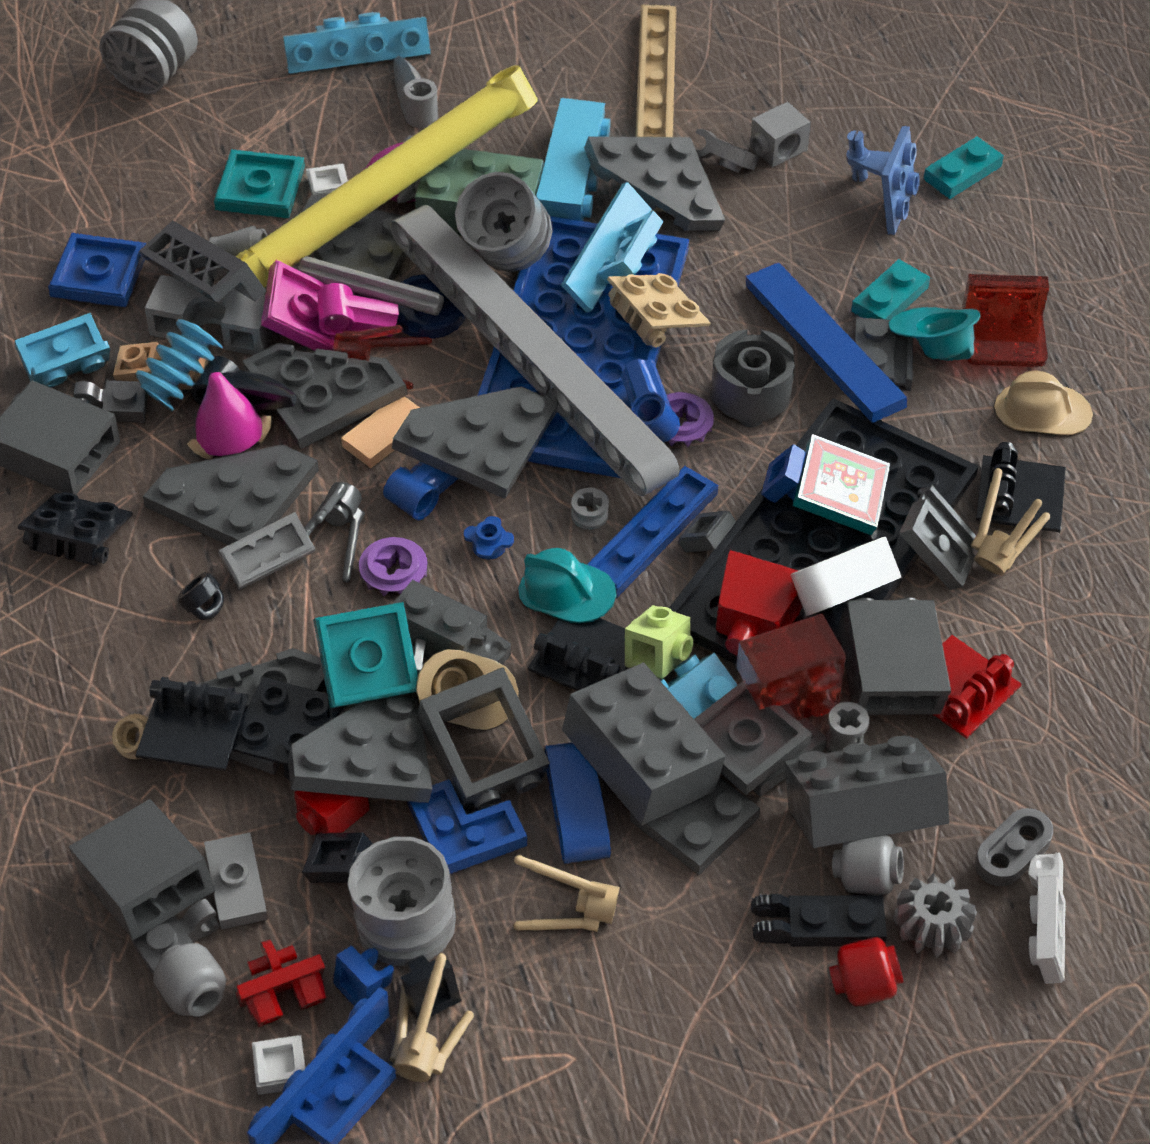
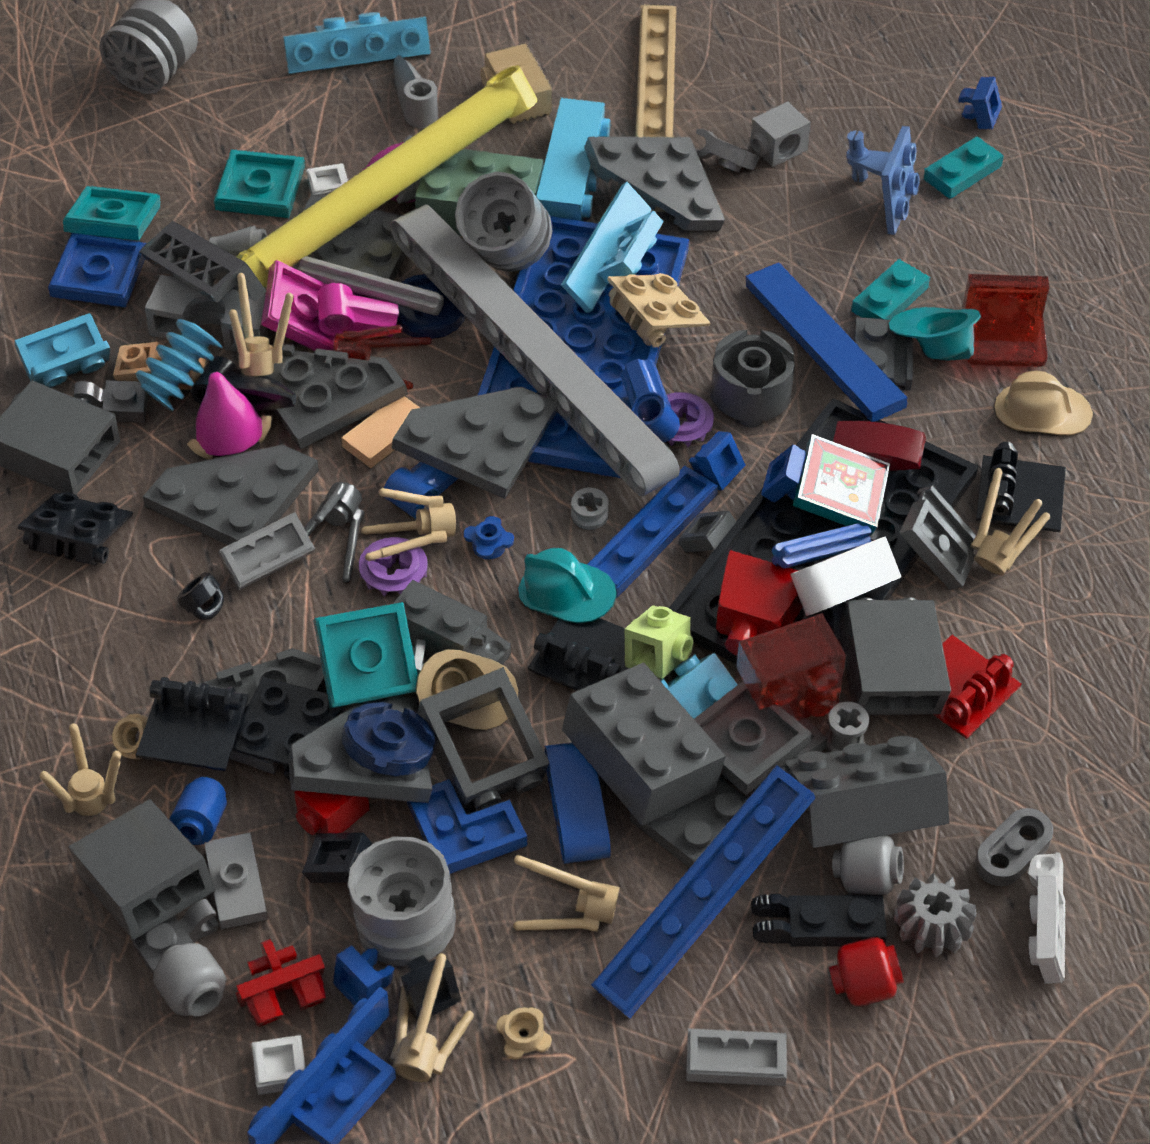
none -> tan plant [40,723,121,816]
none -> teal tile [63,186,161,241]
none -> blue brick [169,777,227,845]
none -> tan plant [229,273,294,376]
none -> dark blue tile [342,702,435,776]
none -> tan plant [361,488,456,561]
none -> tan brick [480,44,552,124]
none -> tan plate [496,1008,551,1060]
none -> blue tile [591,765,816,1019]
none -> light grey plate [686,1028,787,1086]
none -> blue tile [688,431,746,490]
none -> axle [771,523,872,569]
none -> dark red slope [833,421,926,471]
none -> blue tile [958,77,1002,129]

